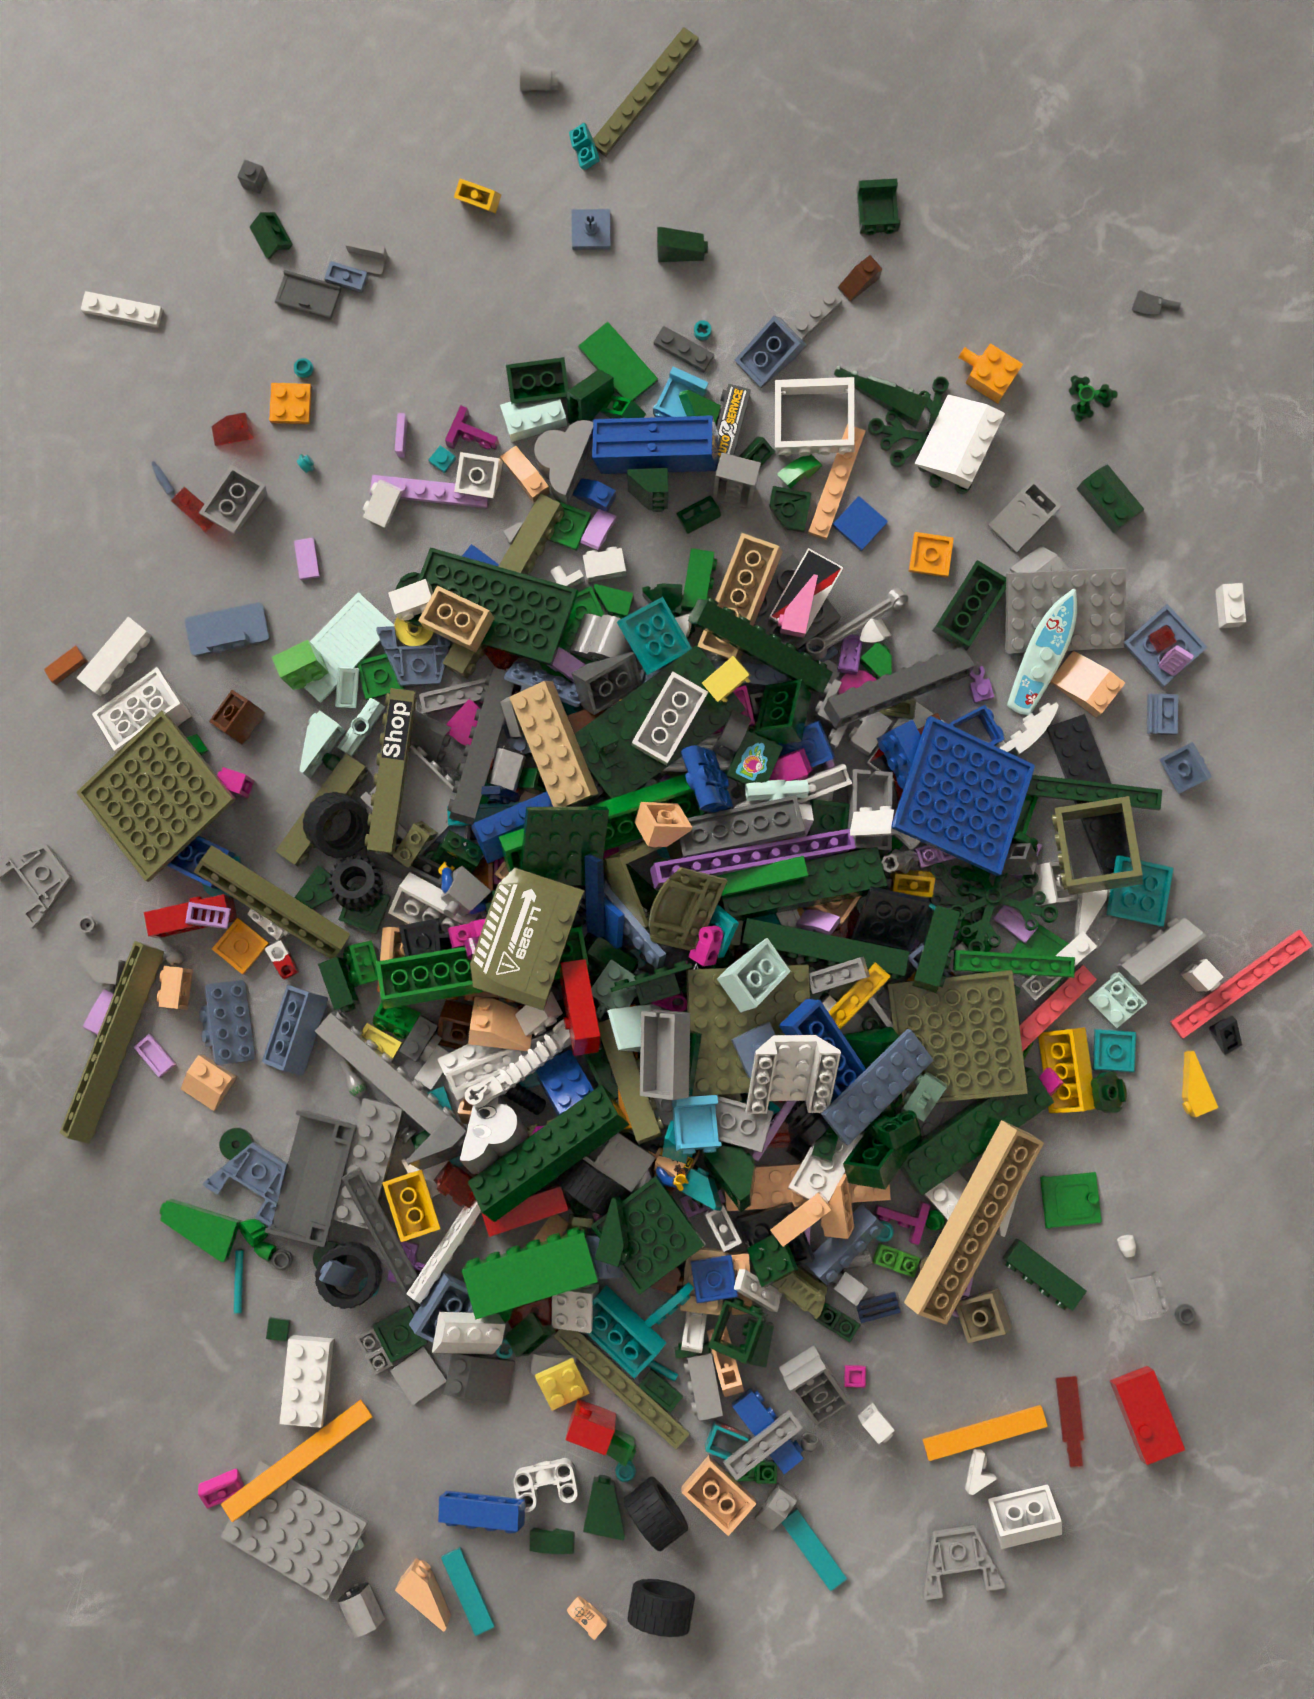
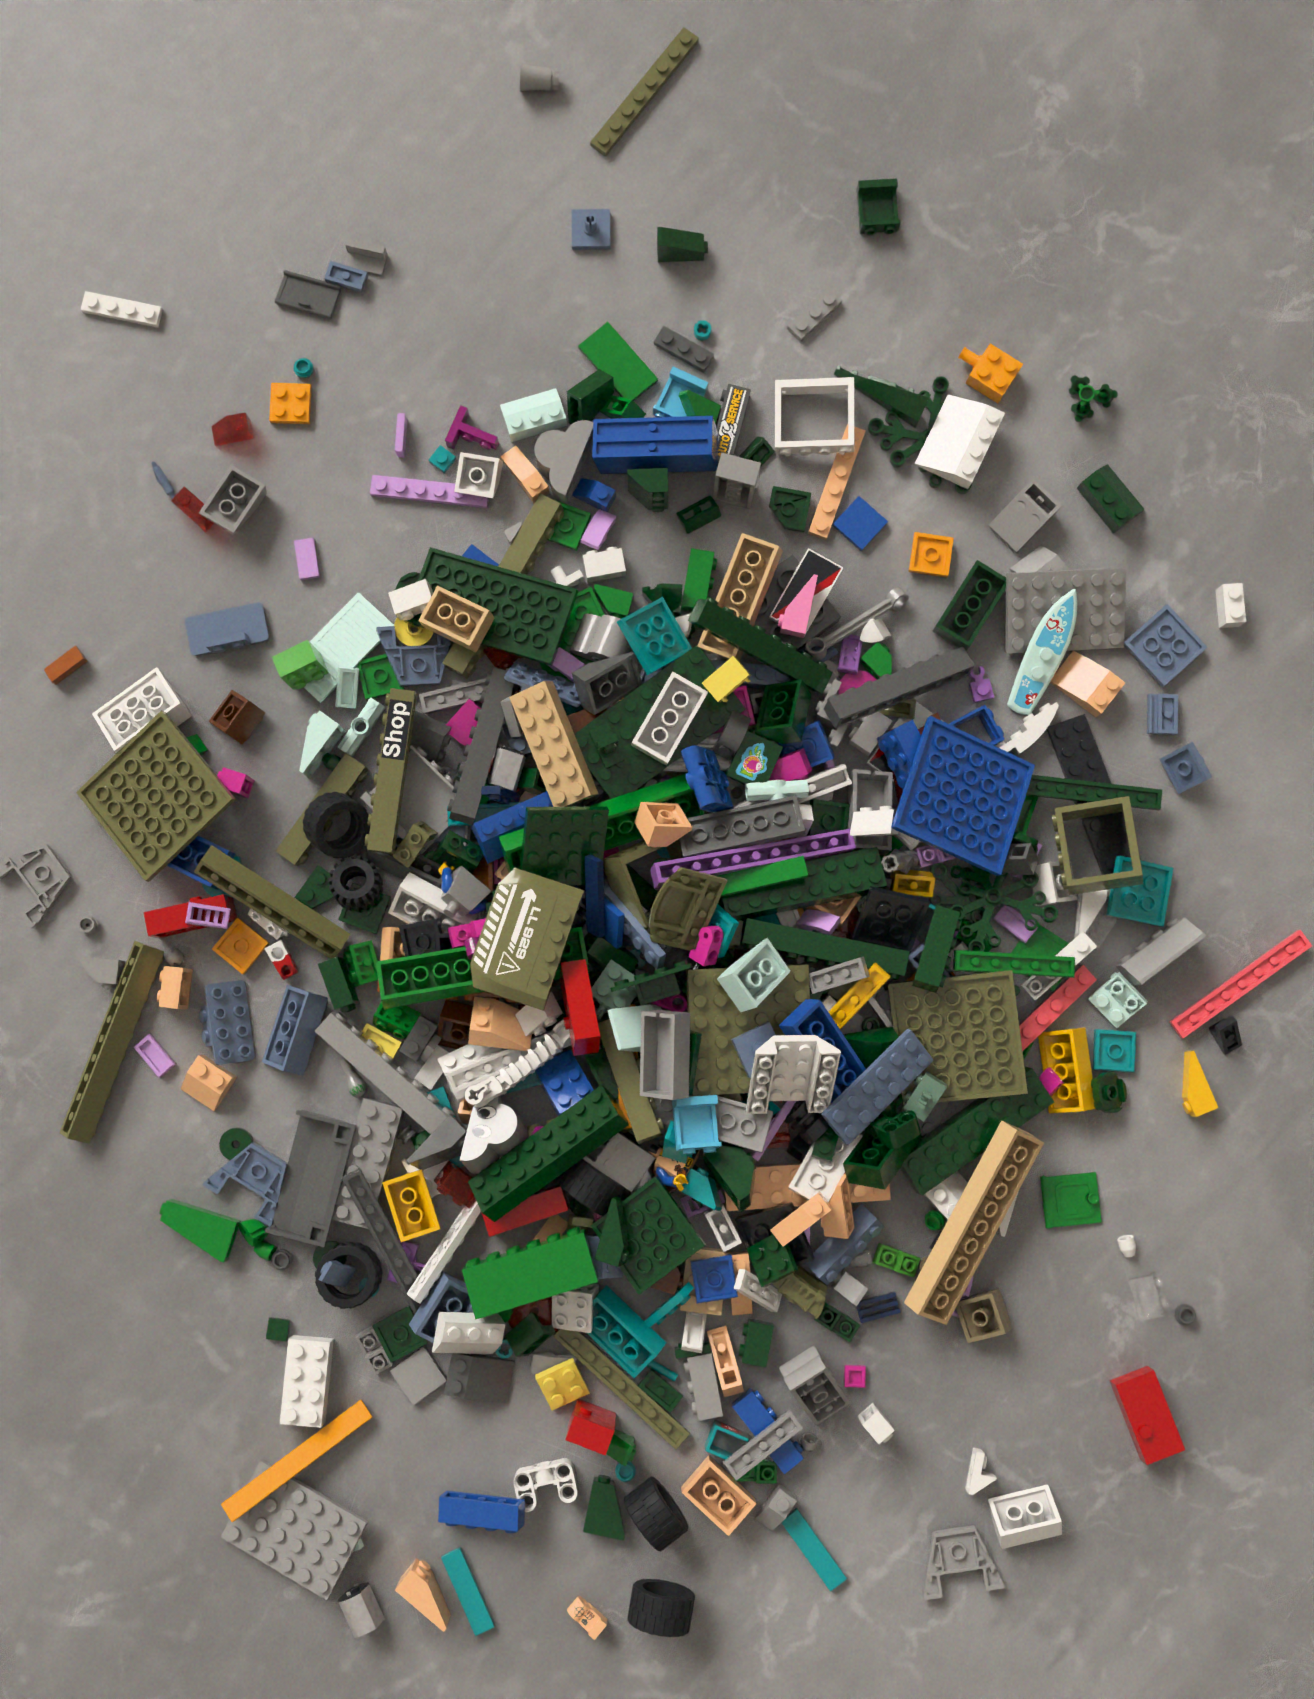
white brick [77,617,152,696] -> none
lavender slope [83,989,113,1035] -> none
dark pink slope [198,1468,244,1509] -> none
teal bar [234,1250,244,1313] -> none
dark grey brick [237,160,267,194] -> none
dark green panel [250,212,293,259] -> none
teal plate [296,454,315,473] -> none
white brick [362,480,403,527] -> none
yellow brick [454,178,501,214] -> none
black piece [503,1083,546,1115] -> none
dark green slope [506,357,569,405] -> none
dark green slope [530,1528,575,1554] -> none
teal slope [569,123,600,171] -> none
dark green window [708,1297,768,1364] -> none
sand blue slope [735,316,807,388] -> none
green slope [777,454,822,489] -> none
reddish brown slope [838,255,882,302] -> none
magenta bracket [874,1201,931,1245] -> none
teal plate [875,1221,894,1242] -> none
light orange tile [922,1405,1048,1461] -> none
dark green brick [1002,1238,1087,1311] -> none
clear red piece [1055,1376,1084,1467] -> none
dark grey piece [1132,290,1181,315] -> none
clear red tile [1148,625,1177,653] -> none
lavender slope [1158,645,1194,676] -> none
white brick [1180,959,1223,992] -> none

